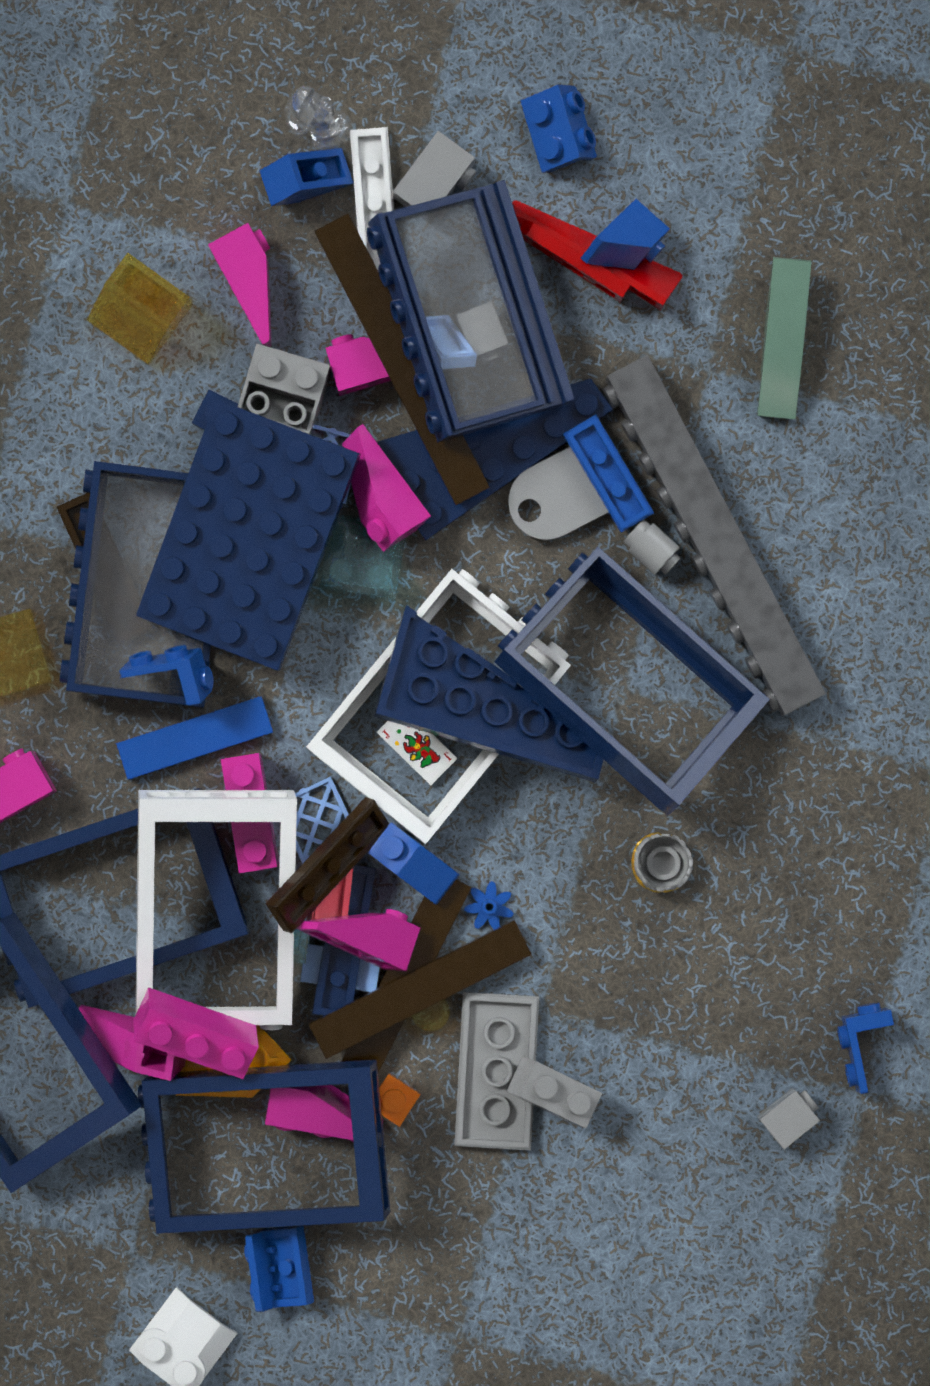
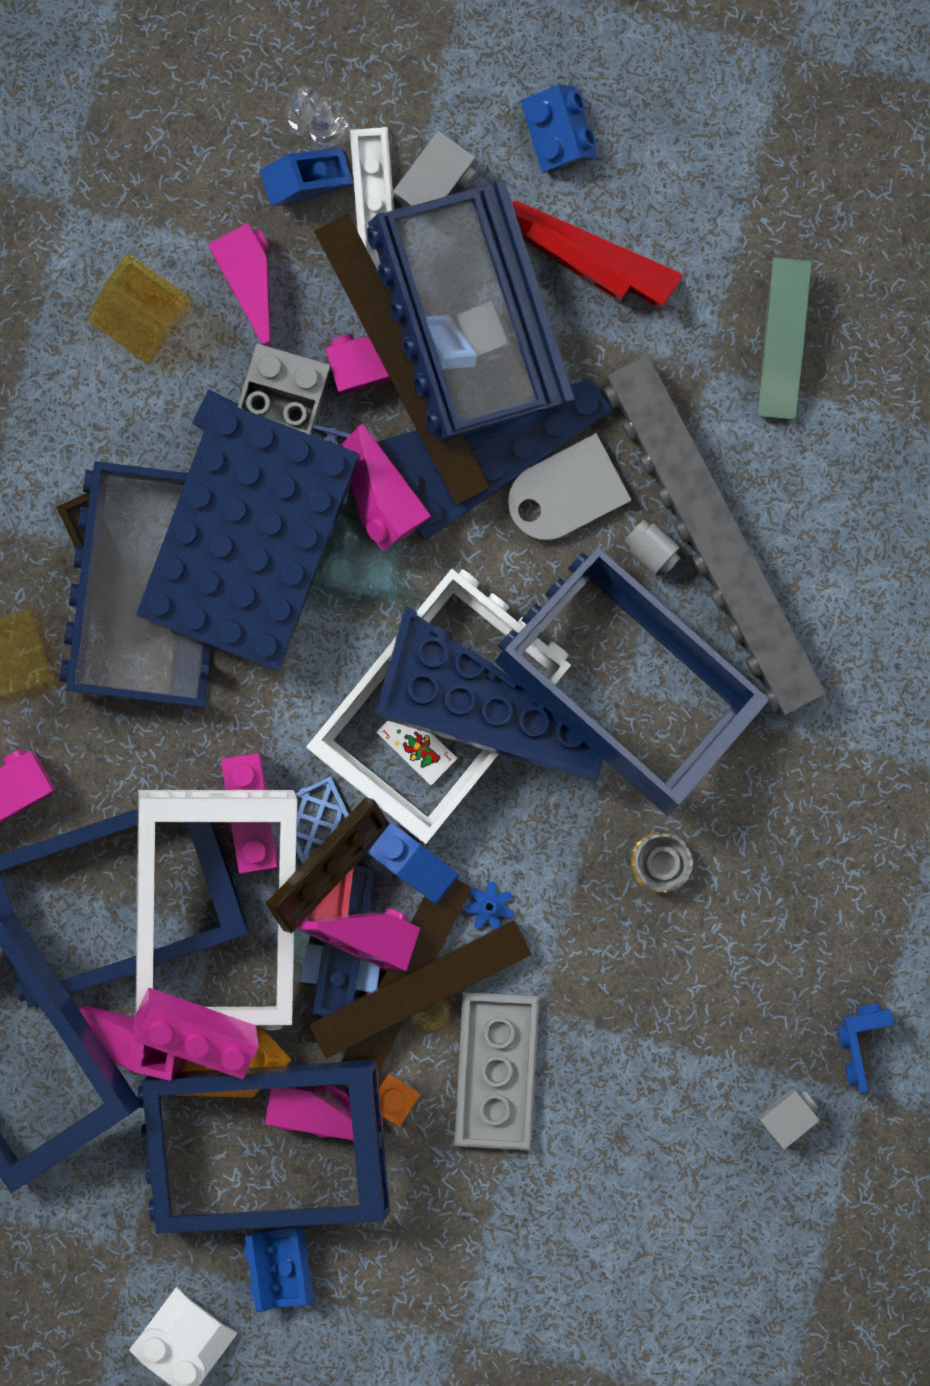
blue tile [116,696,274,780] -> none
blue bracket [119,645,214,705] -> none
light grey brick [506,1057,602,1128] -> none
blue tile [563,415,654,533] -> none
blue slope [581,199,670,270] -> none

